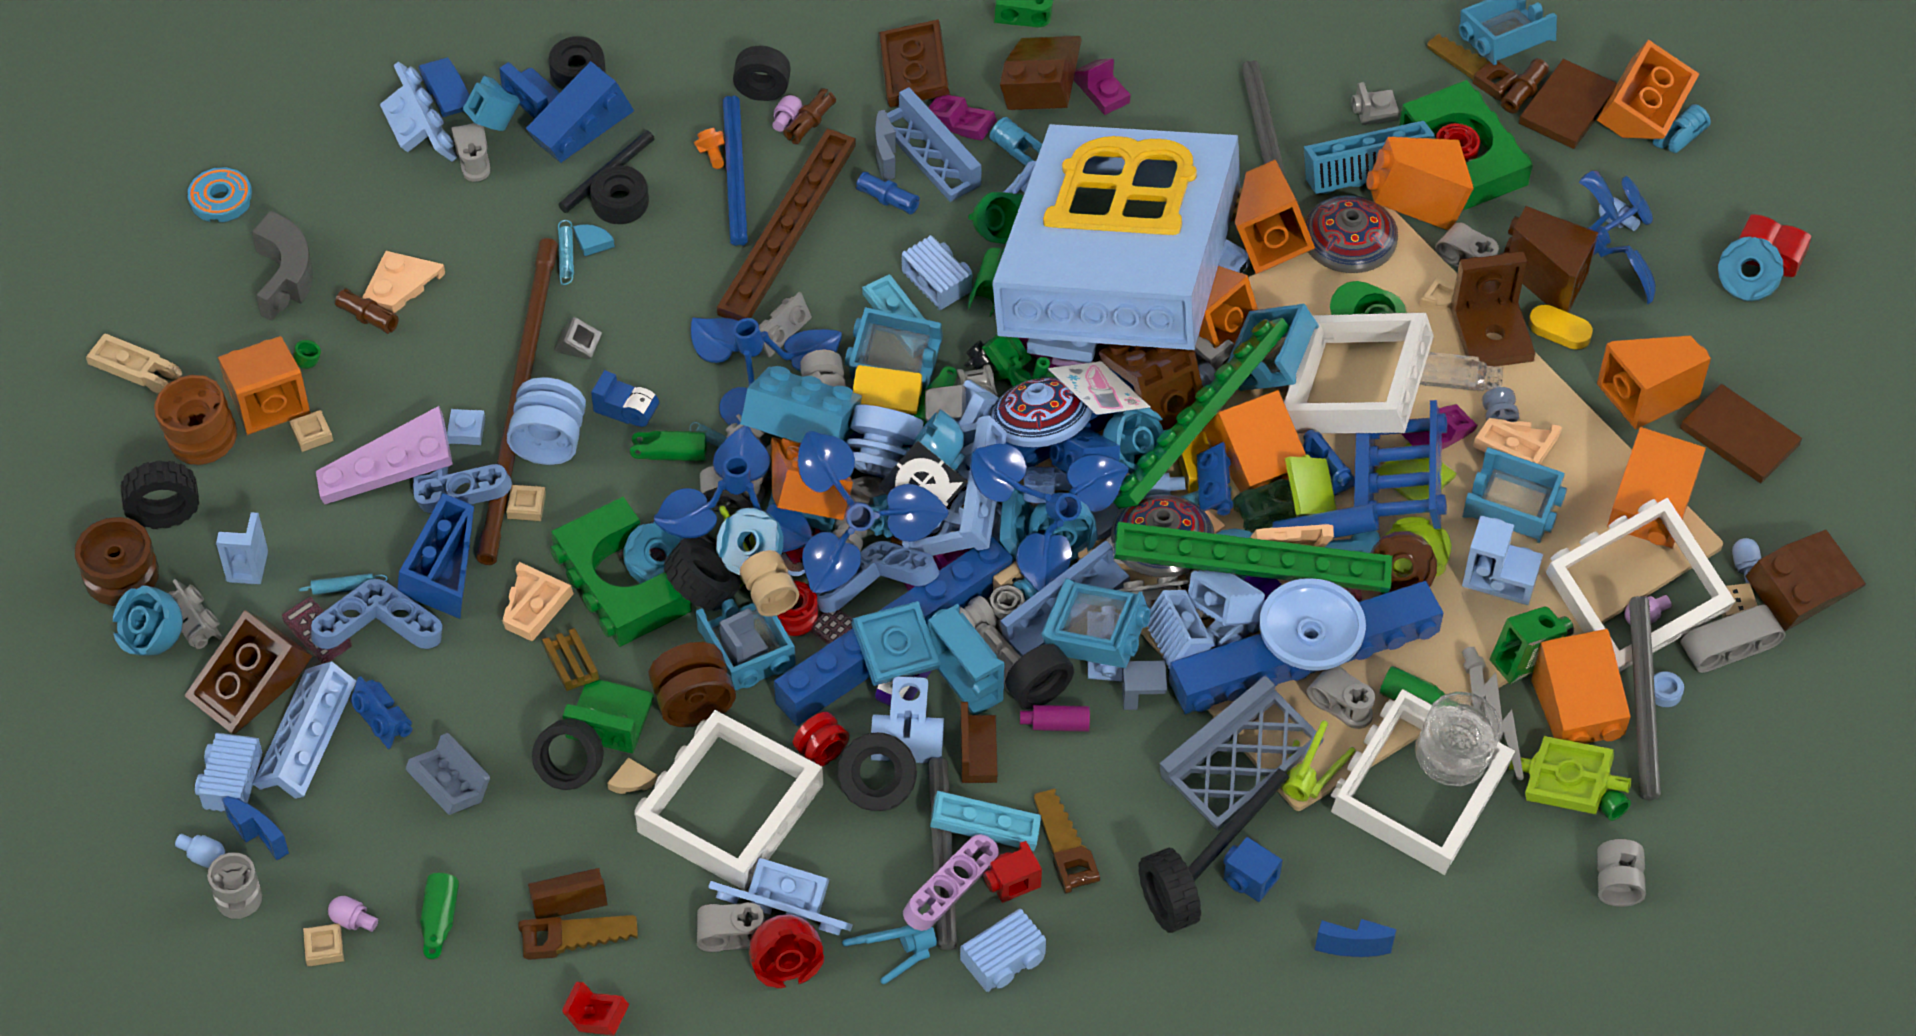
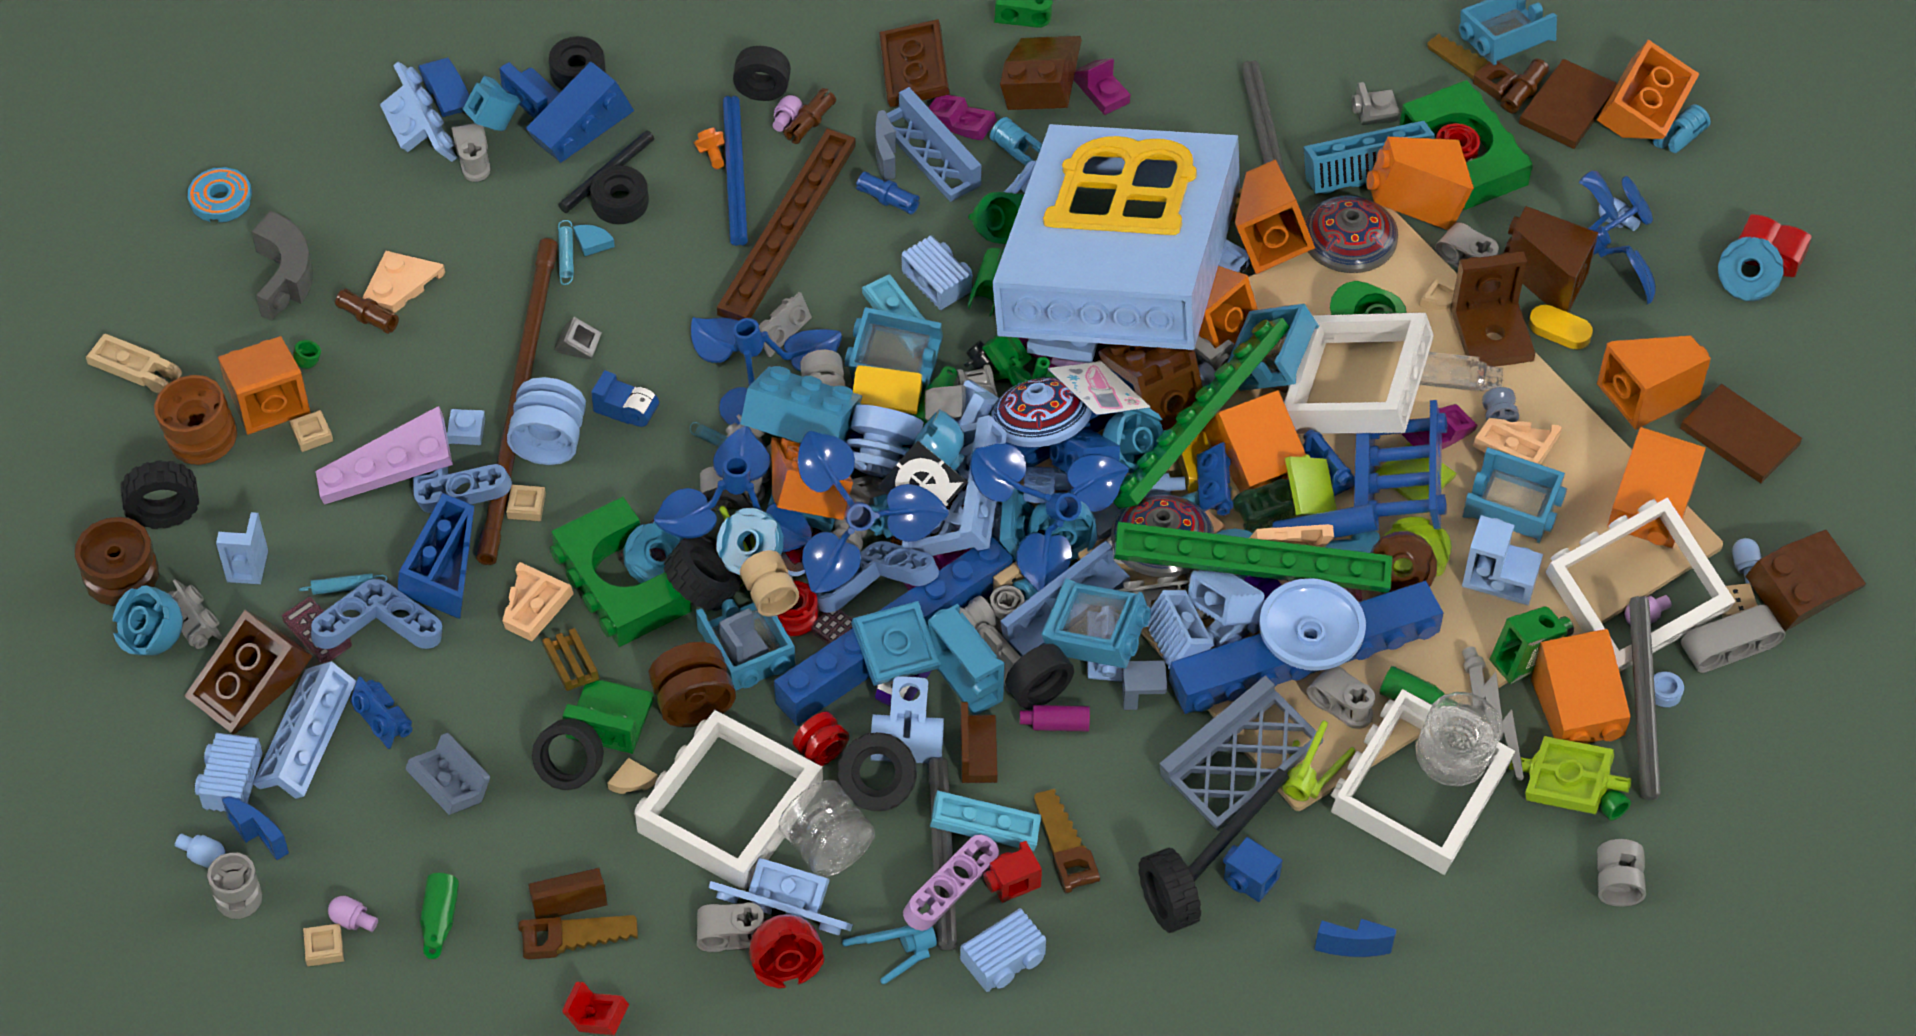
green piece [630,431,707,461] -> none
none -> clear wheel [779,780,875,877]

